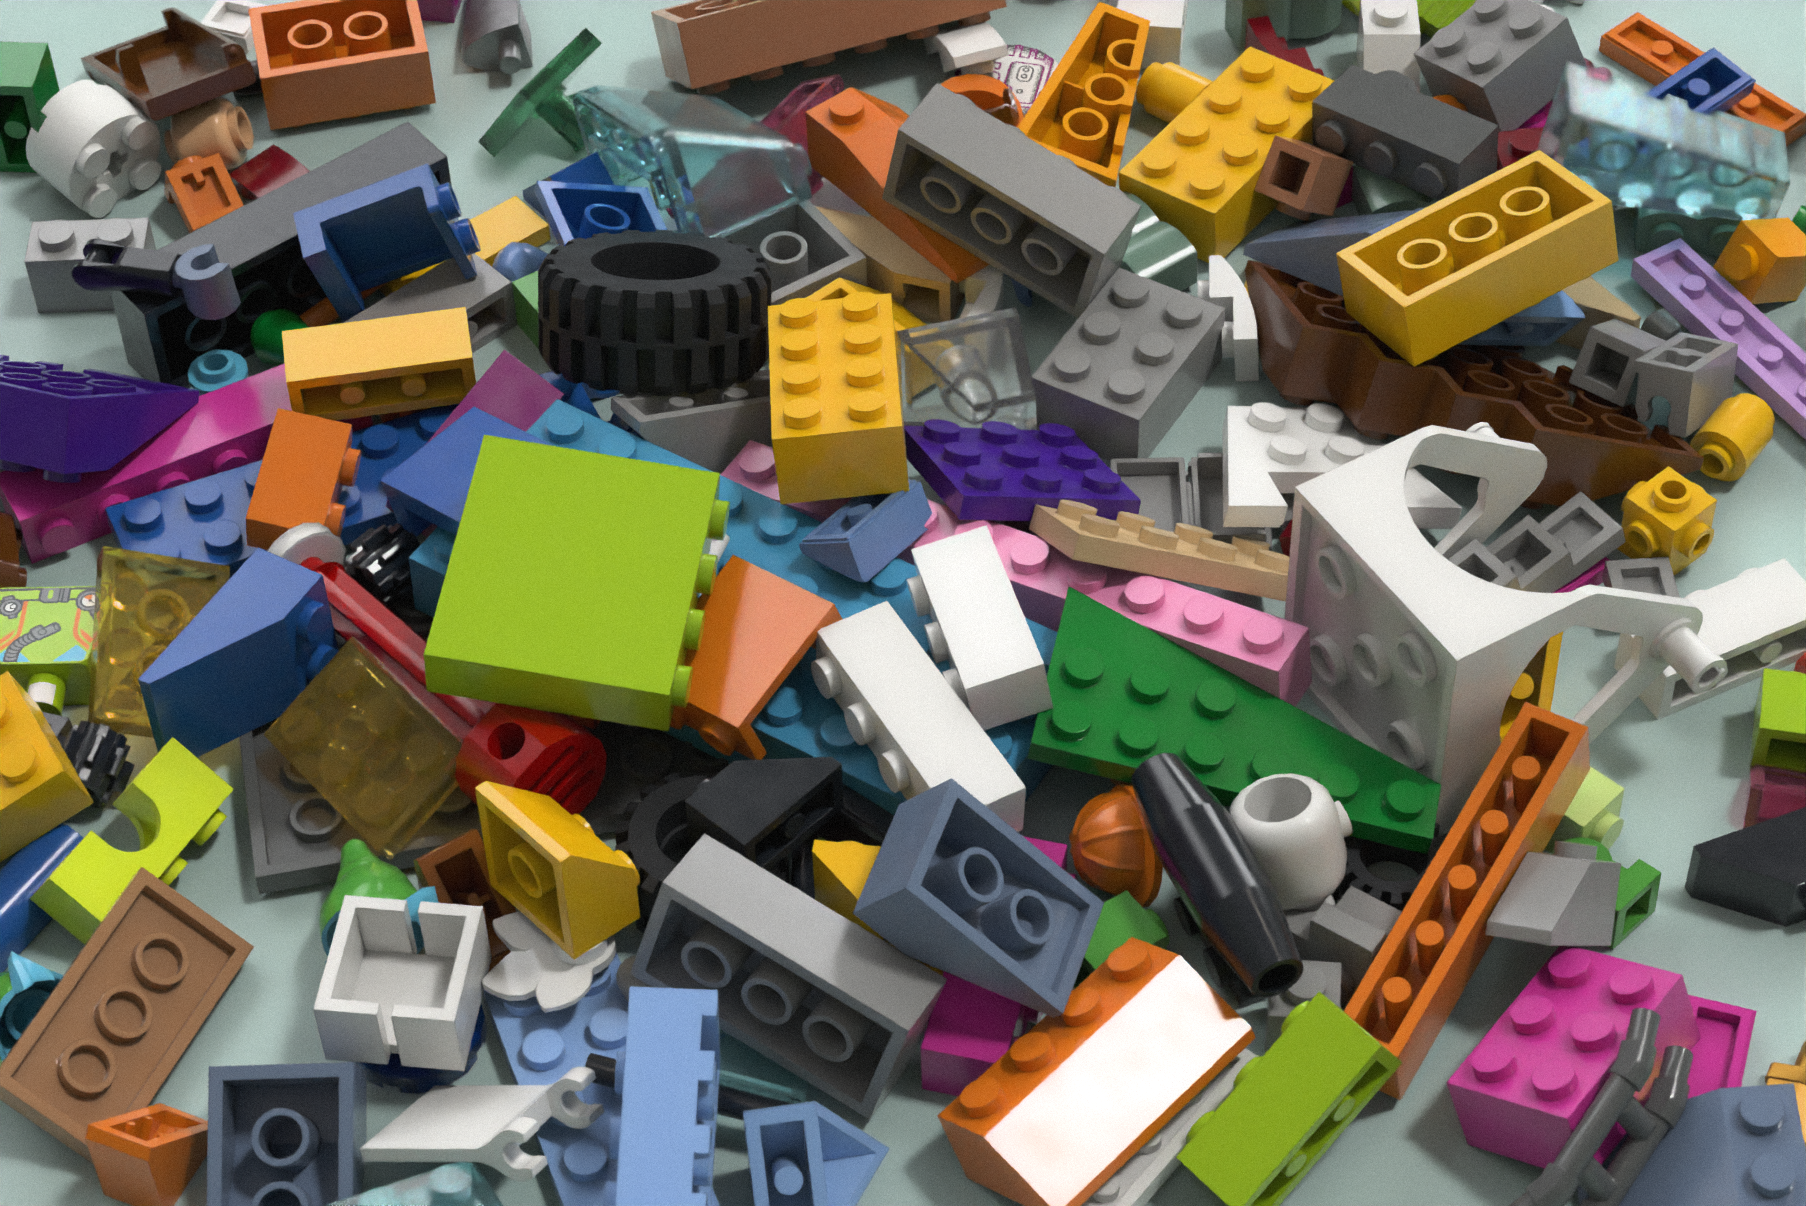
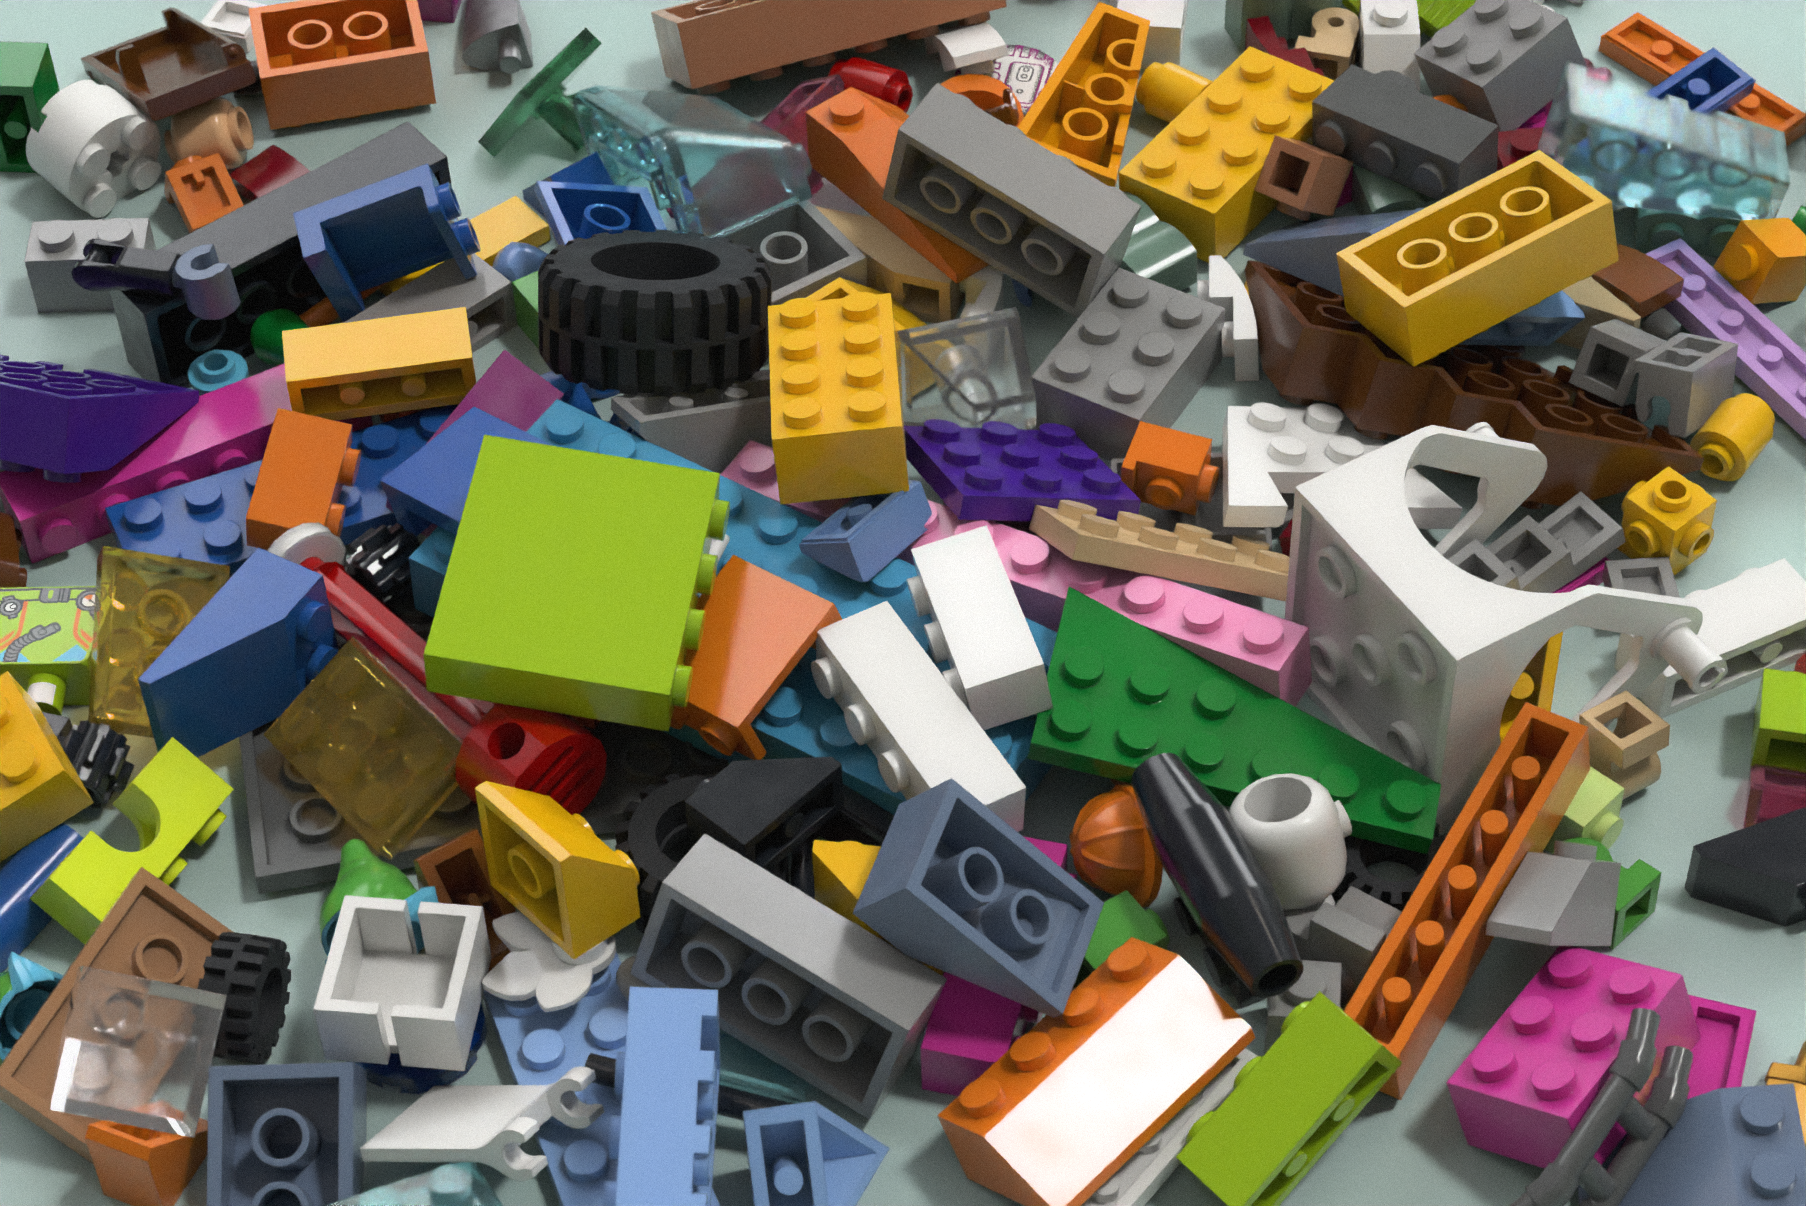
none -> clear slope [49,966,227,1138]
none -> black tyre [194,932,291,1064]
none -> red brick [826,57,913,113]
none -> orange brick [1121,421,1219,516]
none -> tan leg [1294,7,1360,81]
none -> tan leg [1579,690,1670,800]
none -> dark orange slope [1591,244,1684,318]

